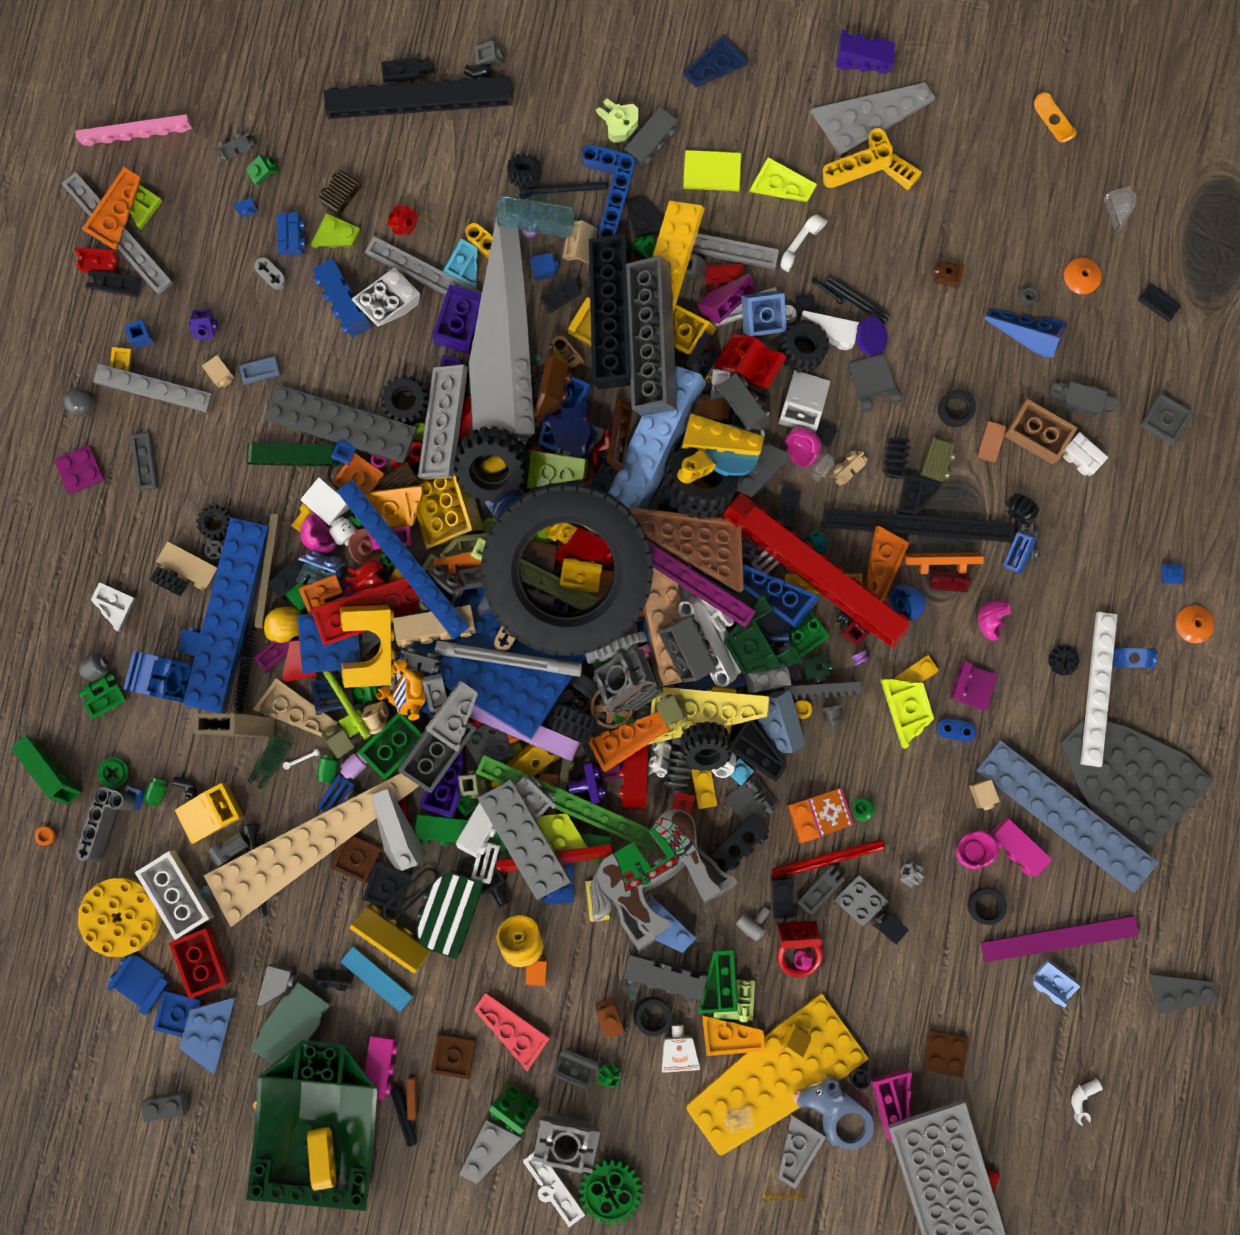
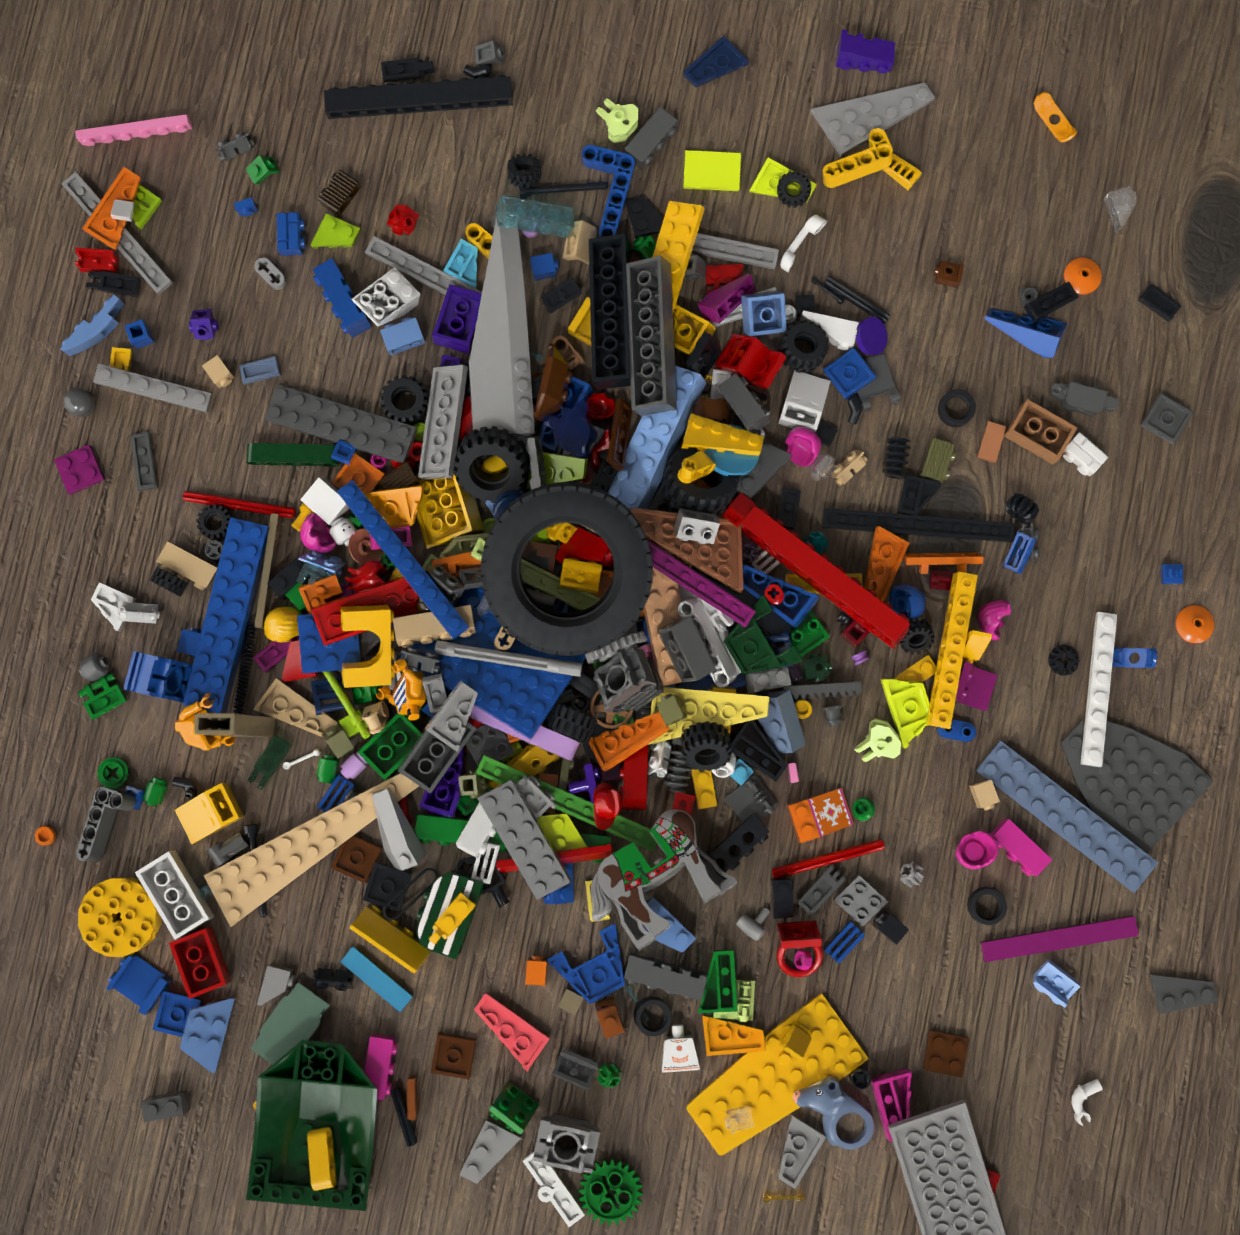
green slope [11,735,82,805] -> none
yellow wheel [496,915,544,967] -> none
none -> medium blue slope [60,294,125,356]
none -> white slope [111,199,134,222]
none -> white hinge [117,601,160,624]
none -> light orange torso [175,693,236,750]
none -> red axle [183,491,296,519]
none -> medium blue brick [380,317,425,356]
none -> yellow hinge [429,892,476,945]
none -> dark grey hinge [526,436,546,489]
none -> blue wing [547,923,625,1004]
none -> dark tan tile [558,988,584,1015]
none -> red hair [584,393,615,421]
none -> red piece [593,783,623,830]
none -> light grey brick [673,508,720,544]
none -> red bush [765,584,784,605]
none -> black tyre [777,170,811,208]
none -> bright pink tile [786,763,799,783]
none -> blue tile [823,347,876,400]
none -> blue tile [824,921,865,964]
none -> black arm [847,396,863,425]
none -> yellowish green hinge [855,718,901,762]
none -> black tyre [900,618,935,655]
none -> yellow brick [926,572,978,729]
none -> yellow slope [962,630,992,664]
none -> black tile [1024,282,1078,322]

